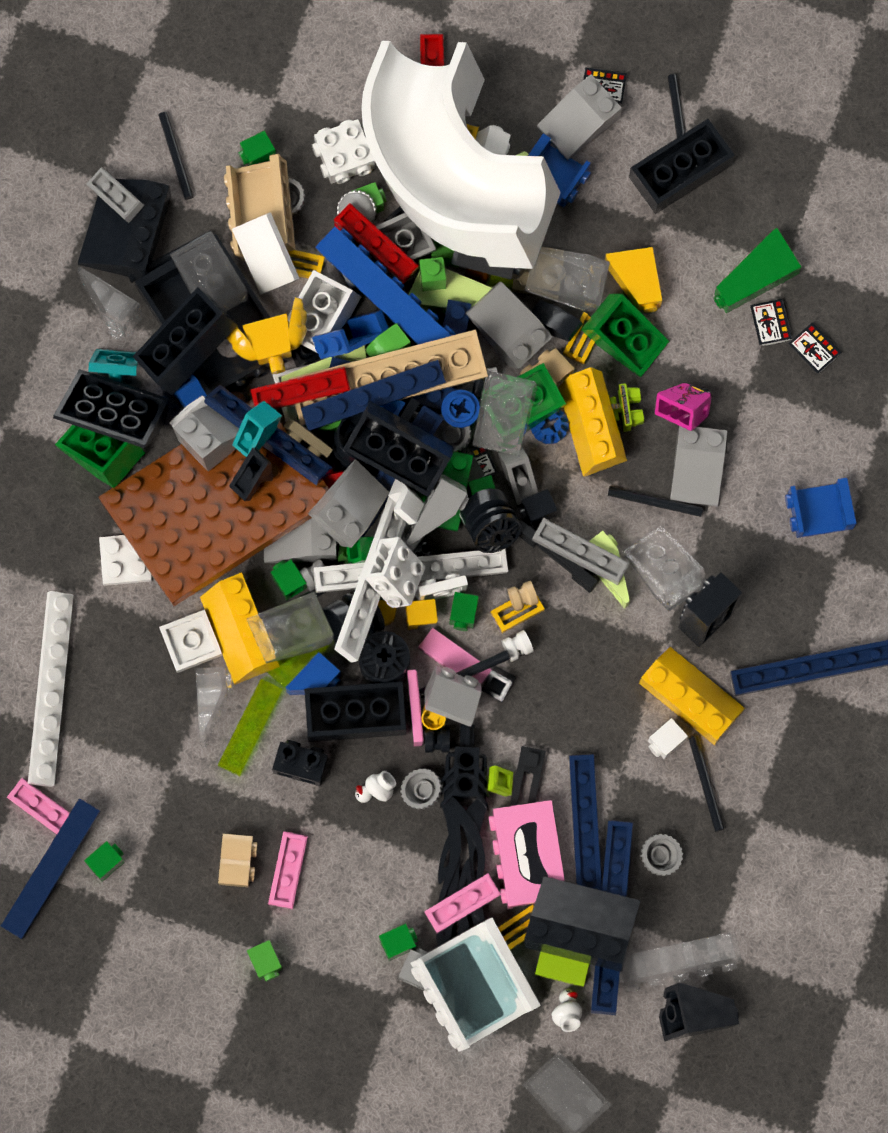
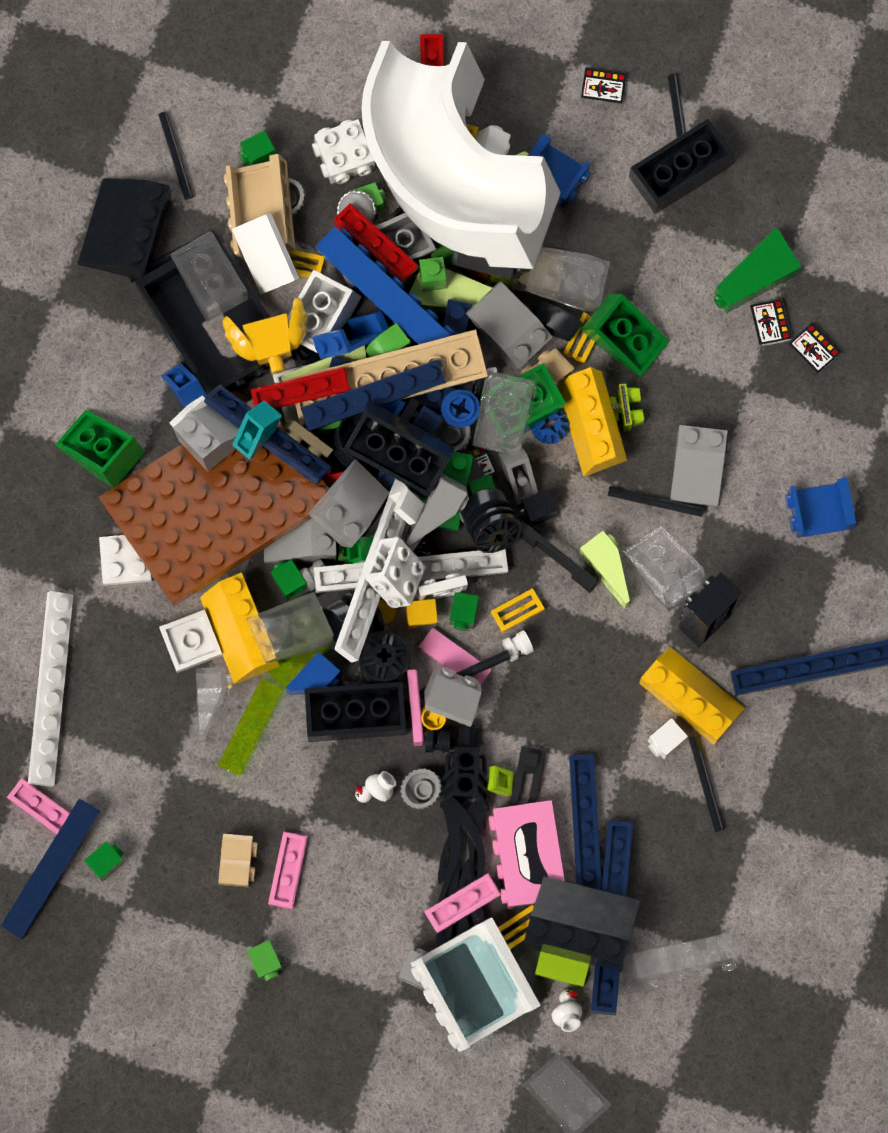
black slope [53,369,169,448] -> none
clear slope [77,267,143,341] -> none
light grey tile [86,167,144,223] -> none
teal tile [88,349,141,383] -> none
black brick [132,287,238,395] -> none
black slope [229,448,273,501] -> none
black brick [272,740,328,786] -> none
green brick [379,924,418,961] -> none
black slope [481,666,516,702] -> none
tan wheel [507,581,538,611] -> none
light grey tile [532,518,629,585] -> none
light grey slope [537,74,622,161] -> none
yellow slope [605,247,662,313] -> none
light grey hat [641,834,683,876] -> none
dark pink torso [655,383,711,431] -> none
black slope [659,983,739,1042] -> none

